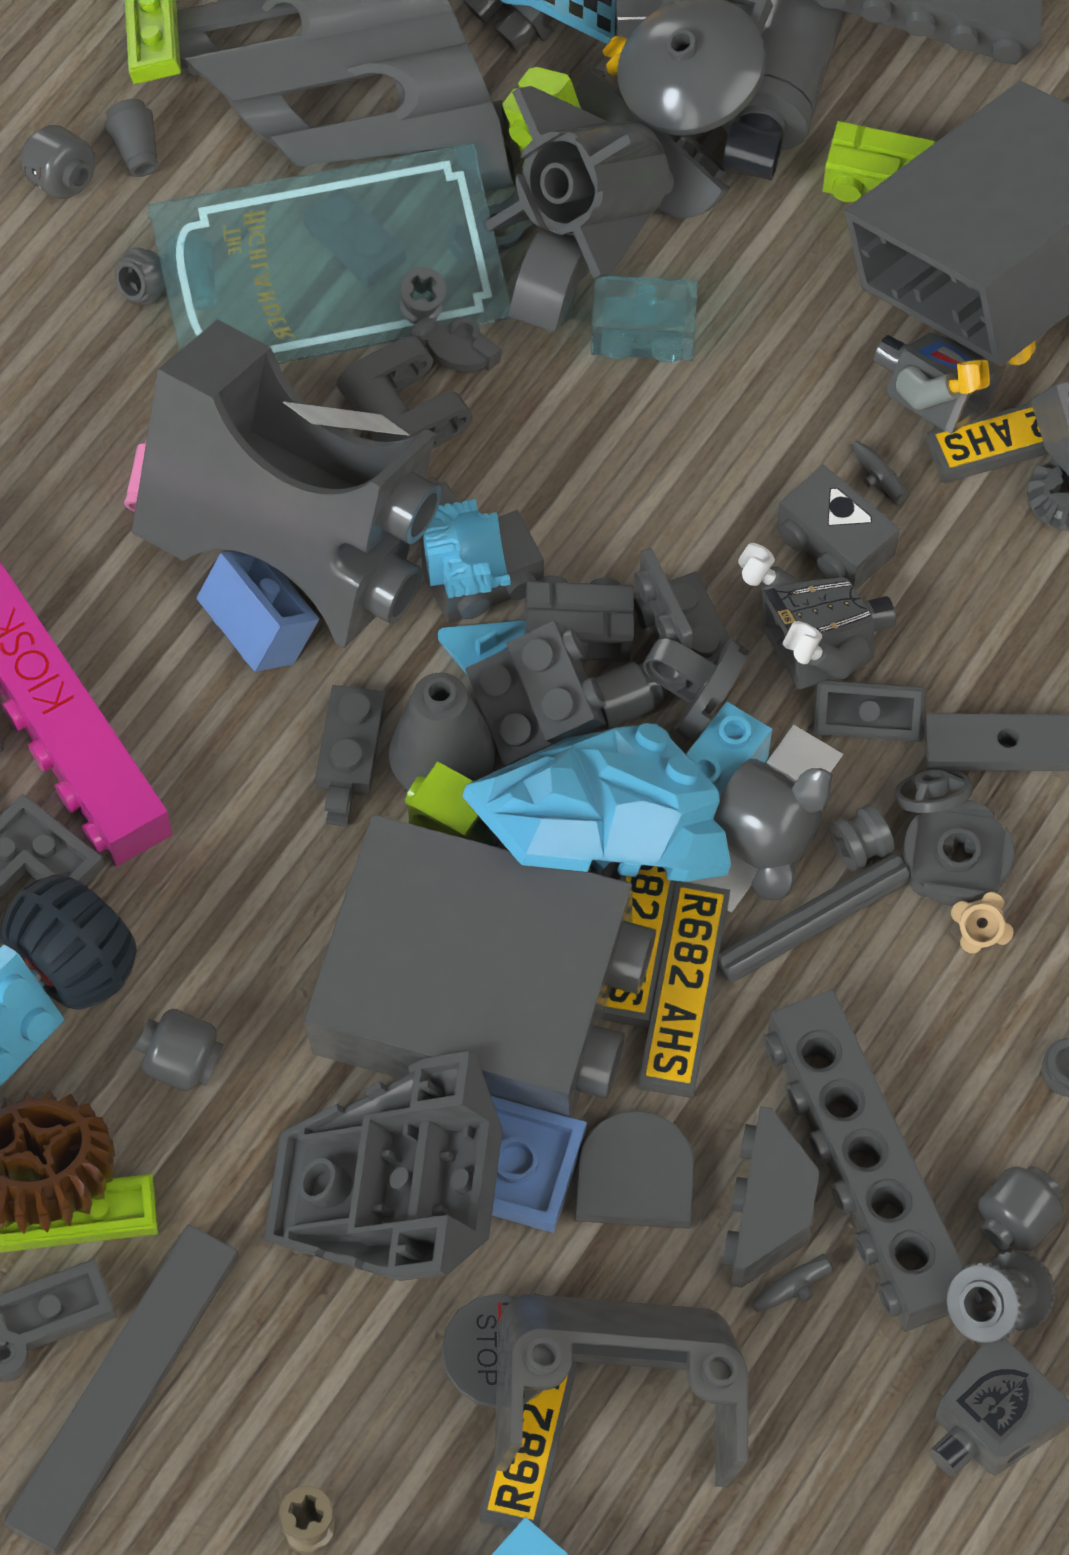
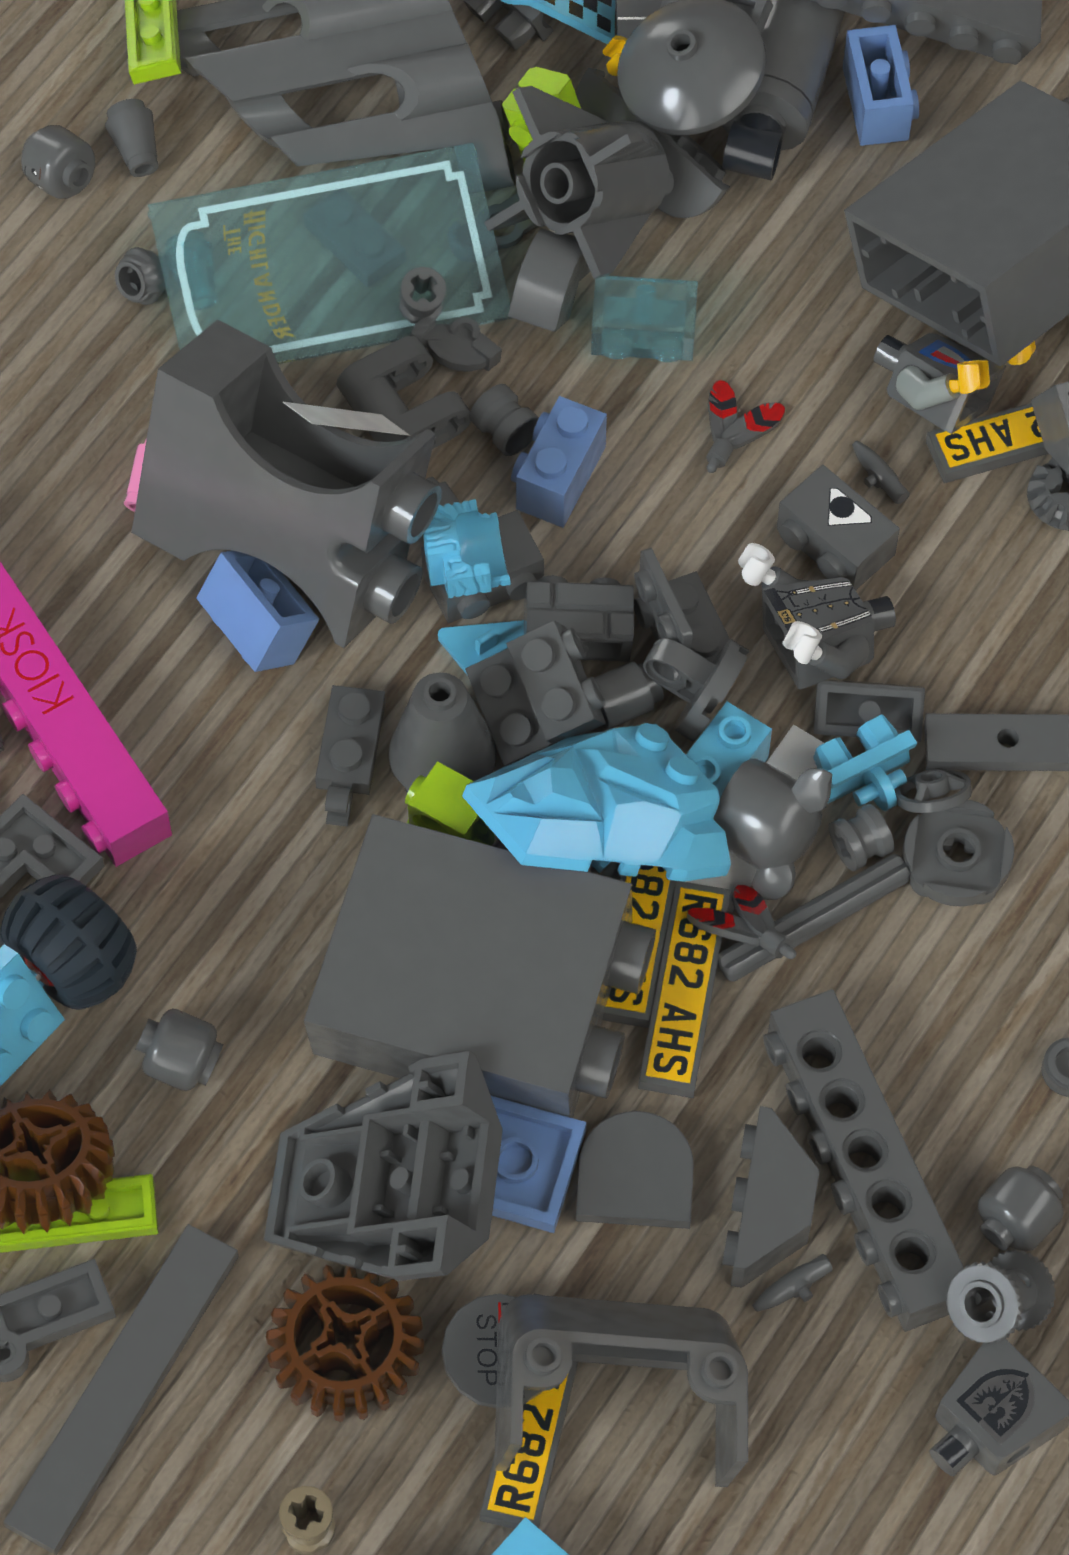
lime brick [822,121,935,202] -> none
tan plate [951,892,1013,953] -> none
none -> reddish brown gear [266,1264,424,1422]
none -> dark grey wheel [469,384,539,456]
none -> medium blue brick [511,396,607,528]
none -> dark grey piece [687,885,797,960]
none -> piece [706,380,785,473]
none -> medium azure hips [813,714,917,811]
none -> medium blue brick [843,25,919,146]

